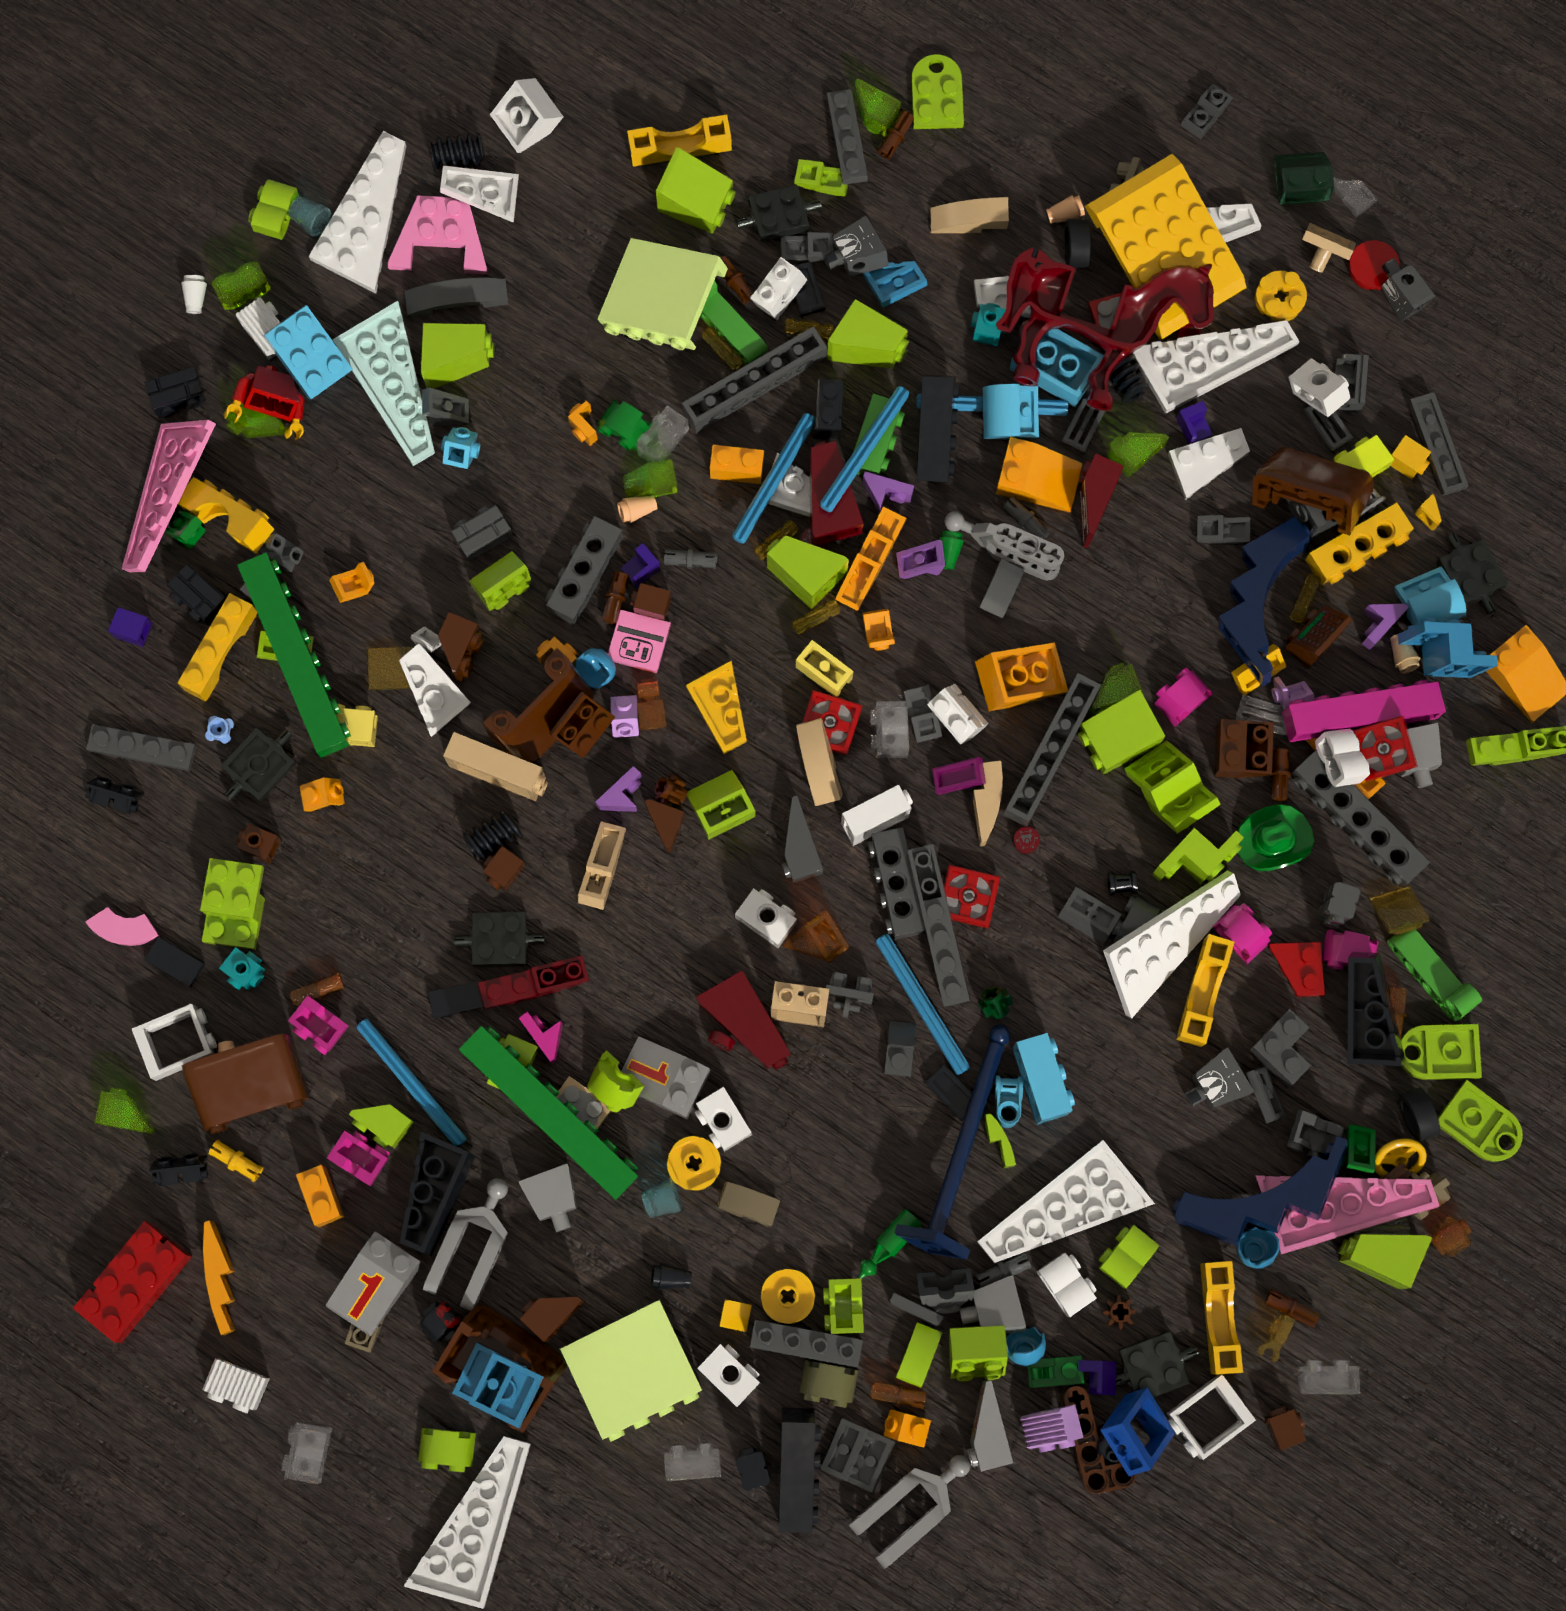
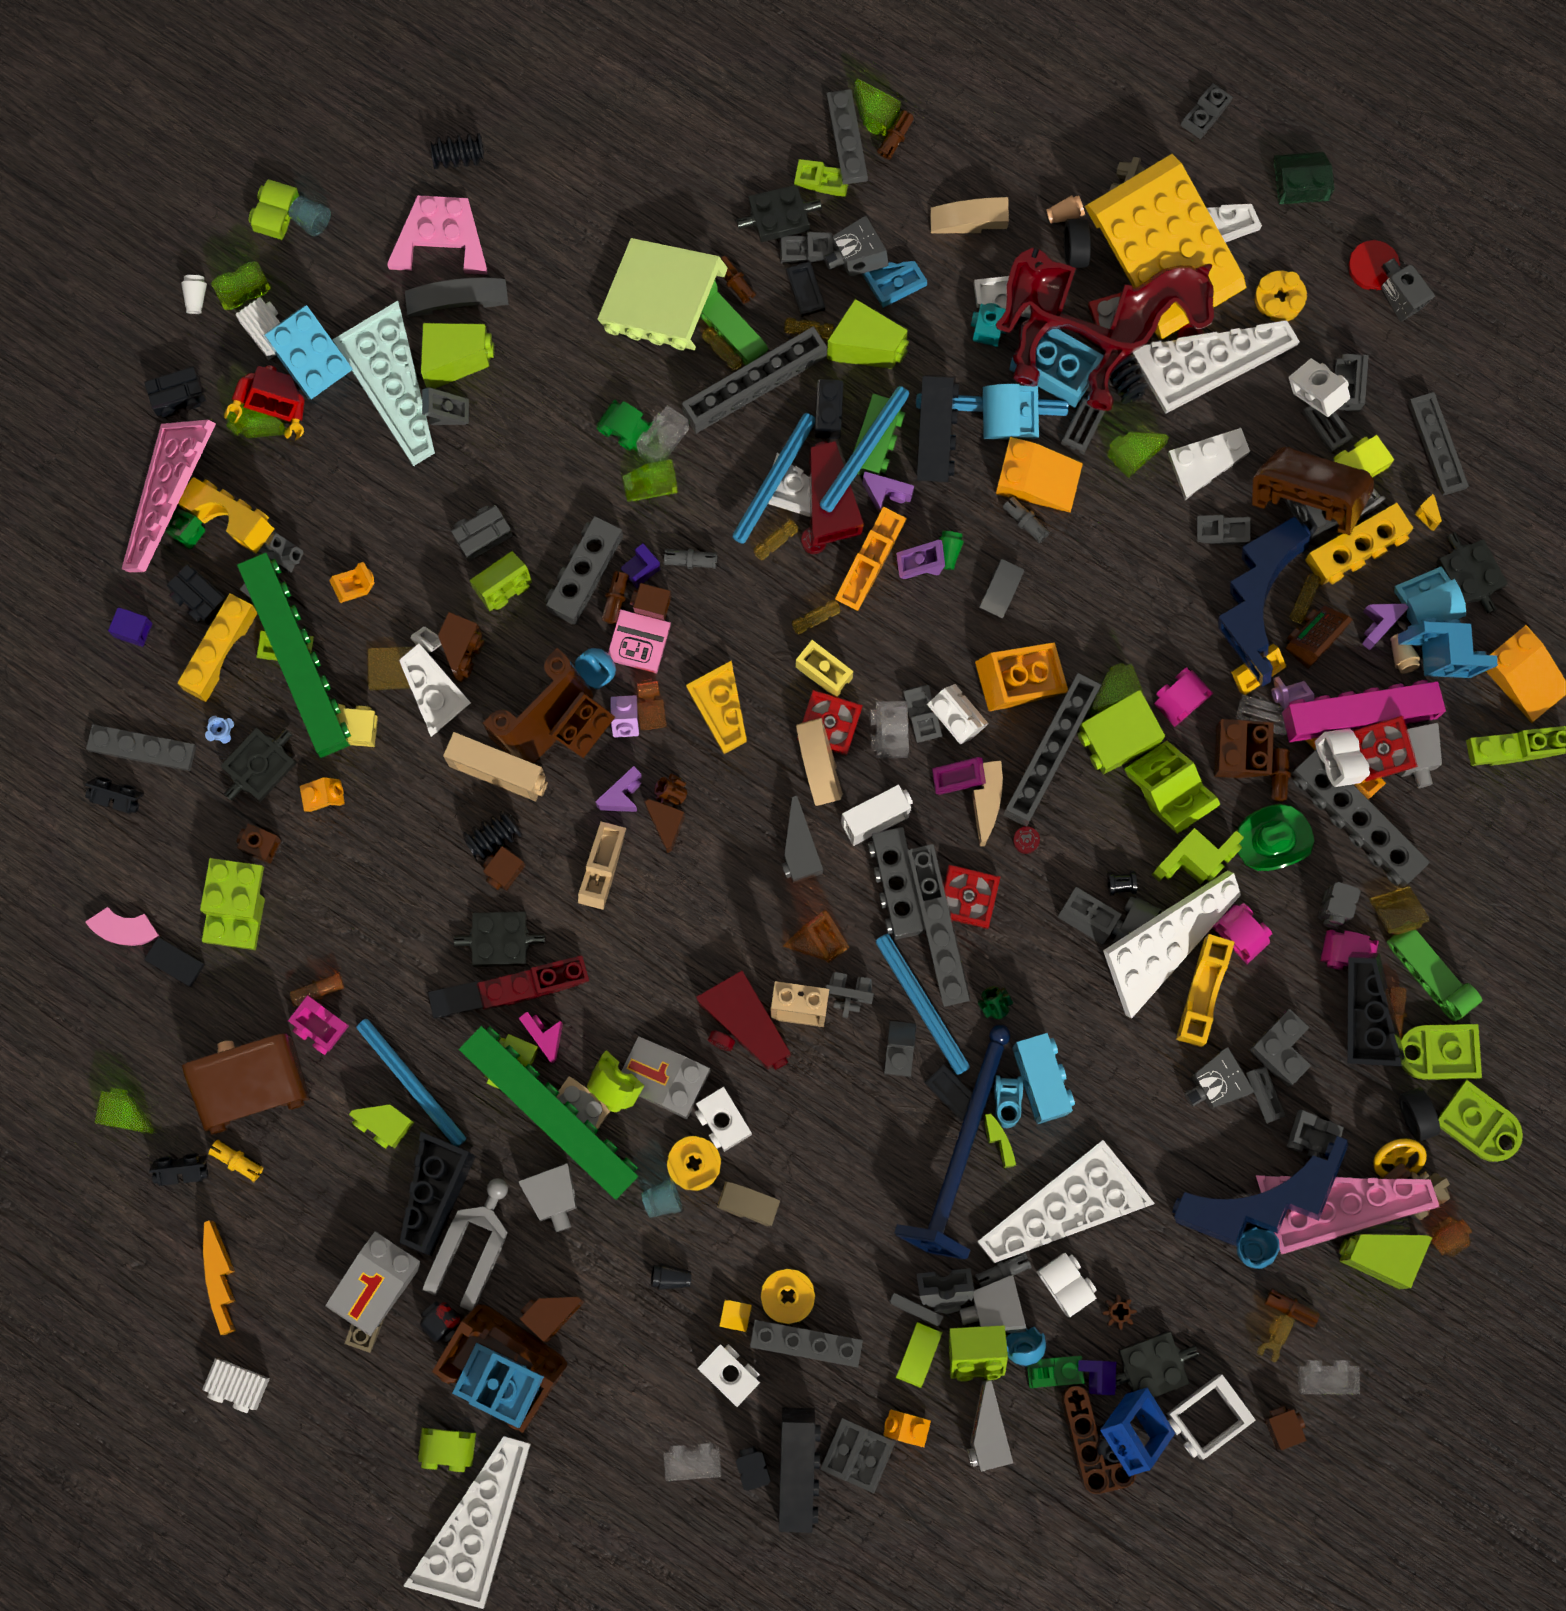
red piece [73,1221,192,1343] -> none
white window [132,1004,217,1081] -> none
teal brick [219,947,265,991] -> none
clear brick [282,1422,332,1484] -> none
light orange brick [296,1165,345,1227] -> none
white wing [309,131,406,293] -> none
dark pink cylinder [327,1130,390,1186] -> none
white wing [440,166,519,223] -> none
medium azure brick [441,427,480,469] -> none
white slope [490,78,563,153] -> none
light orange bracket [536,636,578,667] -> none
yellowish green panel [560,1300,702,1442] -> none
light orange bracket [568,400,598,446] -> none
light nougat cone [617,495,657,523] -> none
yellow arch [627,115,732,167] -> none
lime slope [656,147,736,234] -> none
lime slope [687,770,756,840] -> none
light orange brick [710,445,764,484] -> none
white brick [735,888,797,948] -> none
white brick [750,257,807,320] -> none
lime slope [767,535,849,610] -> none
olive cylinder [799,1360,858,1408] -> none
lime cylinder [823,1279,864,1334] -> none
light grey piece [849,1455,971,1569] -> none
green wheel [858,1208,922,1279] -> none
light orange bracket [862,608,895,650] -> none
clear orange axle [871,1383,926,1409] -> none
lime plate [911,54,964,129] -> none
light grey piece [944,511,1064,581] -> none
lavender brick [1020,1405,1083,1453] -> none
dark red slope [1078,453,1124,549] -> none
lime brick [1098,1225,1160,1289] -> none
dark purple panel [1176,401,1212,445] -> none
yellow arch [1200,1261,1243,1374] -> none
red wing [1268,942,1325,997] -> none
tan tile [1302,223,1356,273] -> none
clear tile [1327,177,1377,217] -> none
green slope [1341,1124,1376,1173] -> none
yellow brick [1390,435,1431,480] -> none

